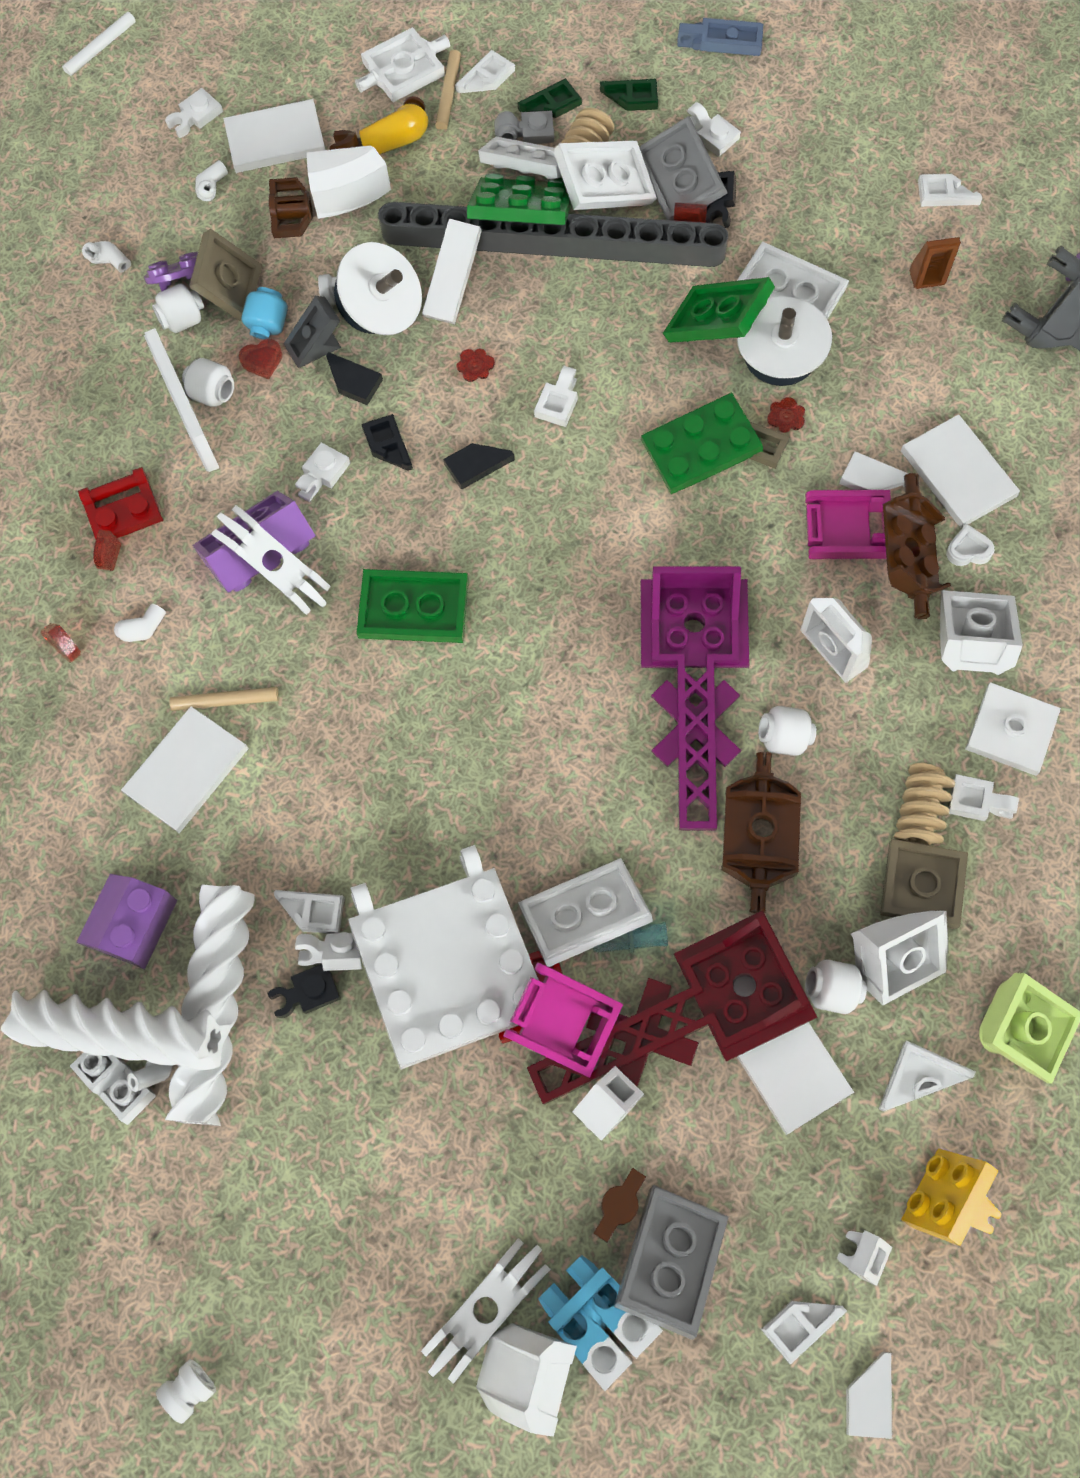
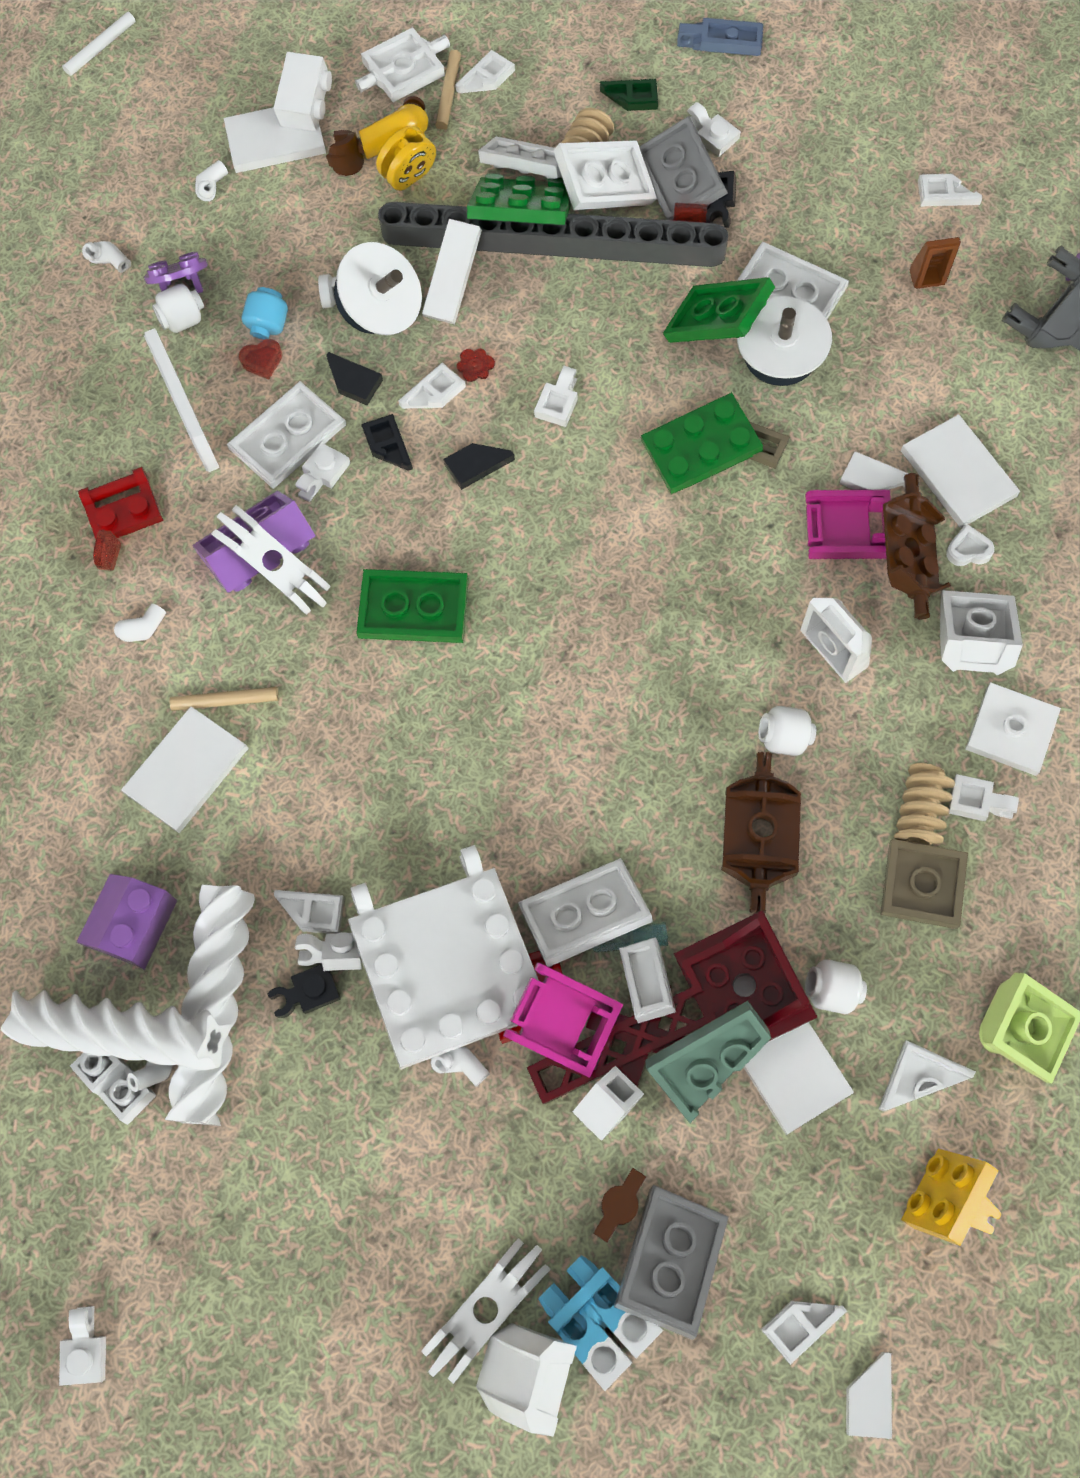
clear red tile [40,623,81,663] -> none
white wheel [156,1359,216,1424] -> none
white plate [165,88,223,138] -> none
white head [182,358,234,407] -> none
dark tan plate [189,229,262,321] -> none
reddish brown piece [269,177,313,239] -> none
dark grey slope [283,295,341,368] -> none
white slope [306,145,391,219] -> none
light grey plate [494,111,554,144] -> none
dark green tile [517,78,582,118] -> none
magenta piece [640,566,750,831] -> none
clear red plant [767,397,805,433] -> none
white tile [837,1230,892,1286] -> none
white slope [851,911,948,1005] -> none
none -> white plate [59,1306,106,1386]
none -> white tile [227,381,346,489]
none -> white brick [273,52,332,132]
none -> yellow head [376,126,436,191]
none -> white tile [398,363,466,409]
none -> white arm [431,1047,490,1087]
none -> white tile [619,937,676,1023]
none -> sand green wing [645,1001,771,1123]

